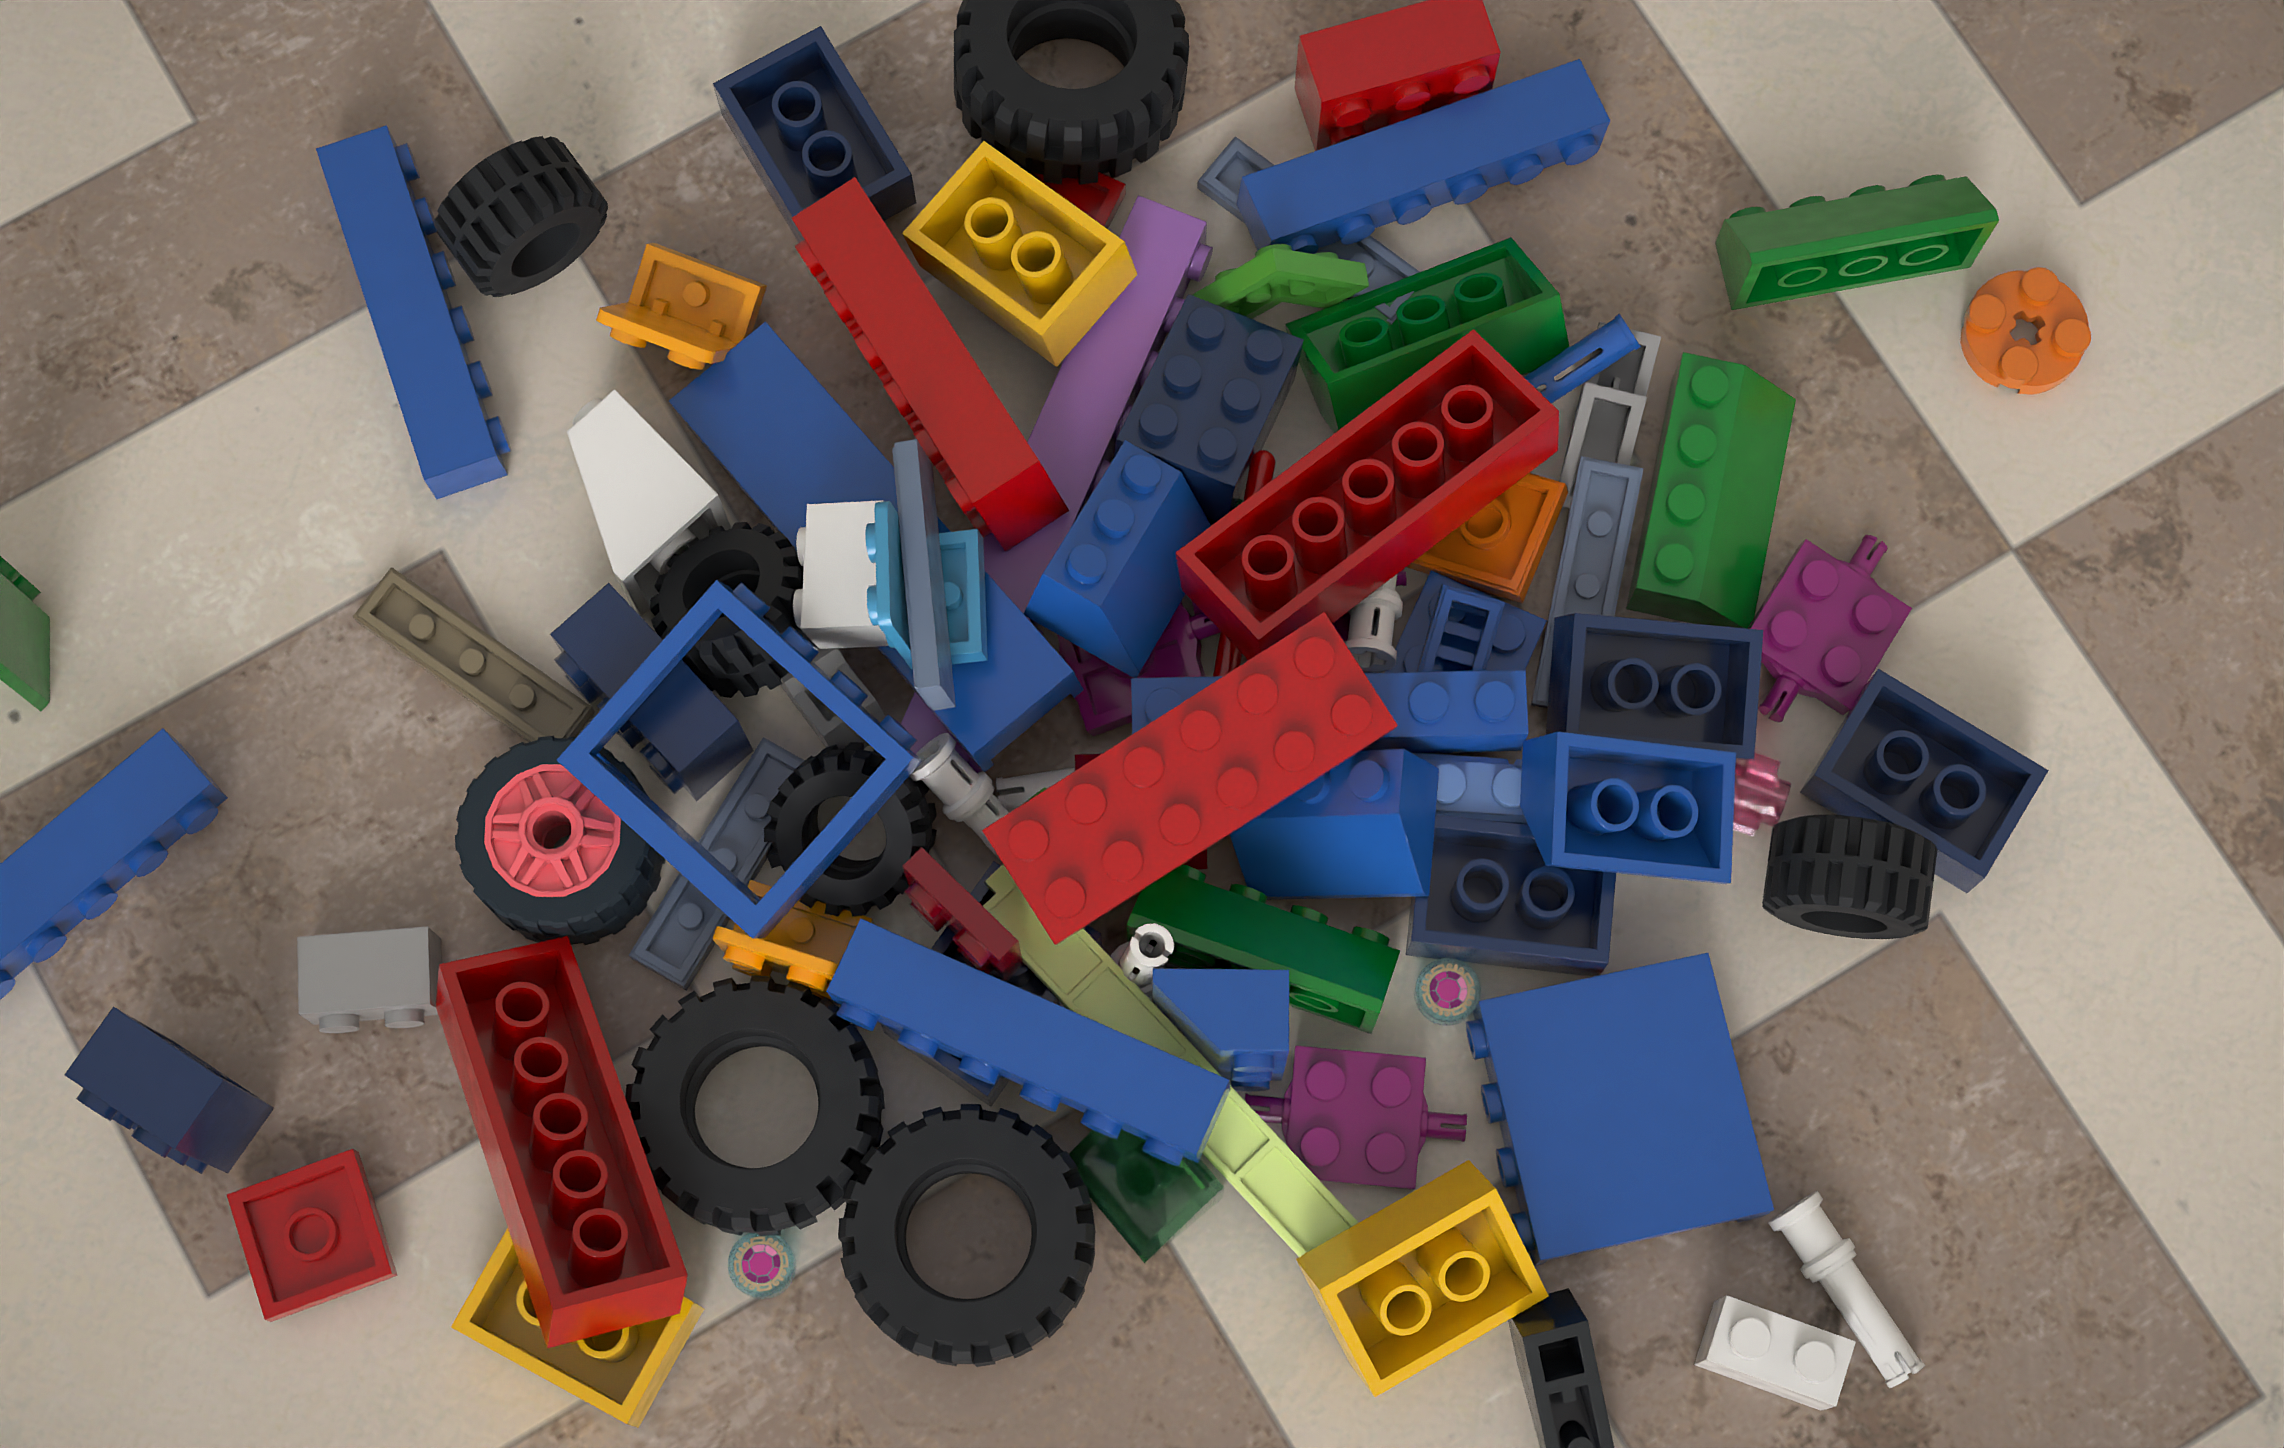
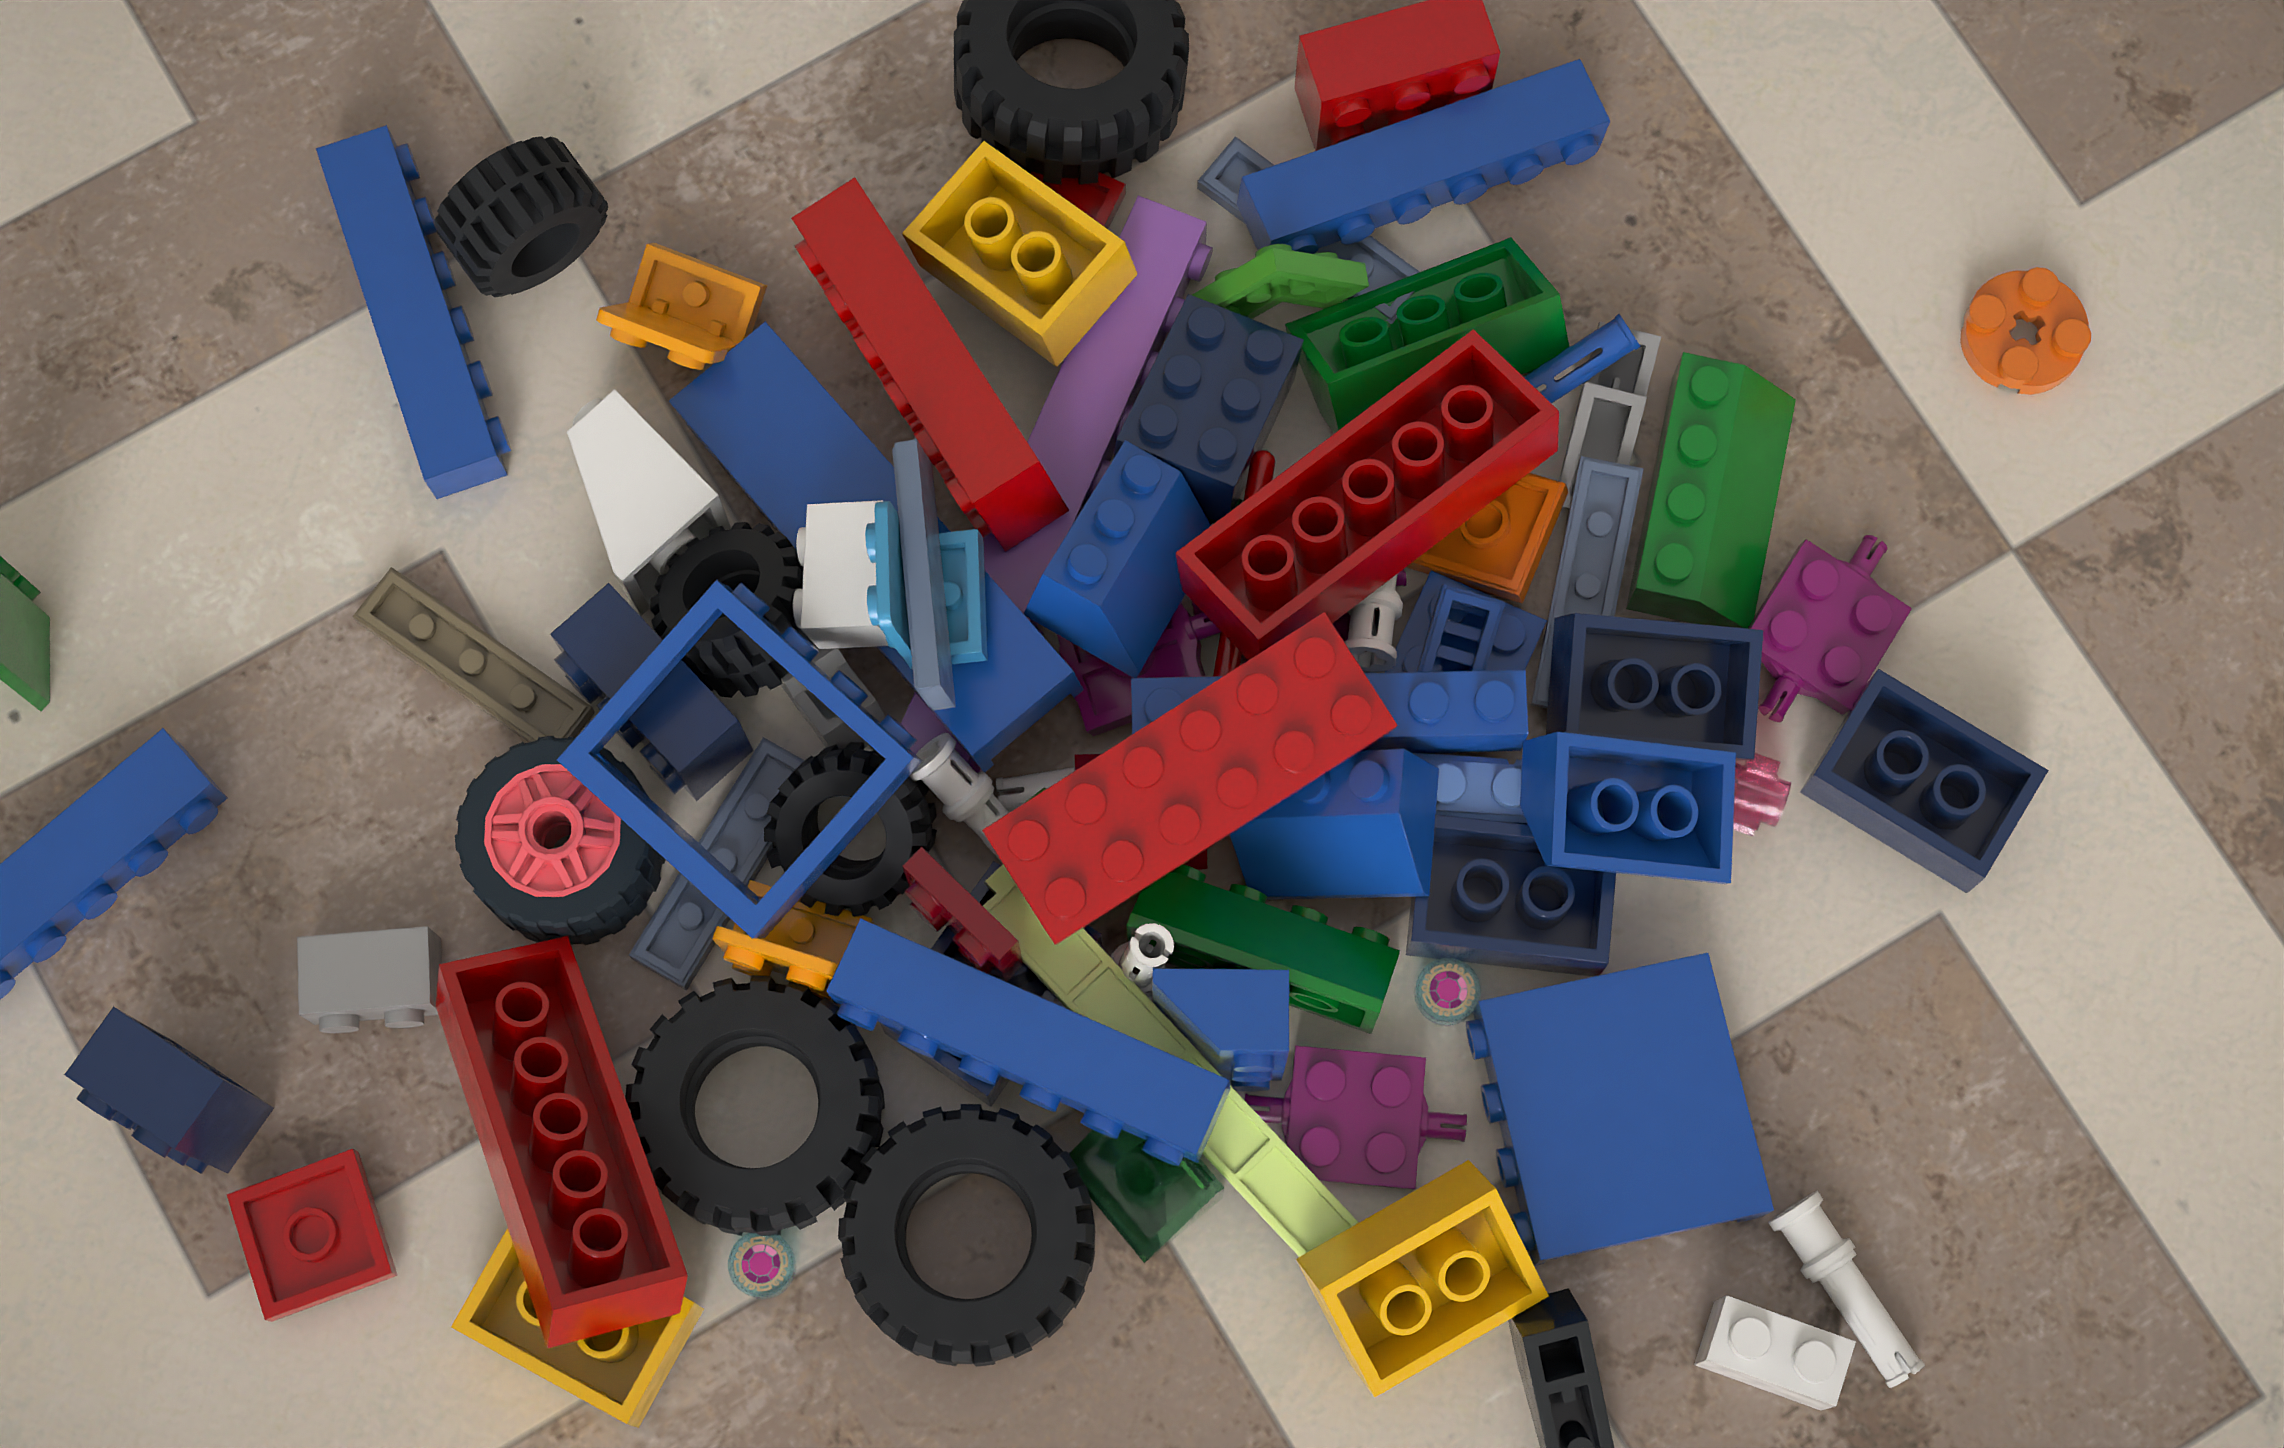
dark blue brick [713,26,917,242] -> none
green slope [1715,174,1999,310] -> none
black tyre [1762,815,1937,939] -> none

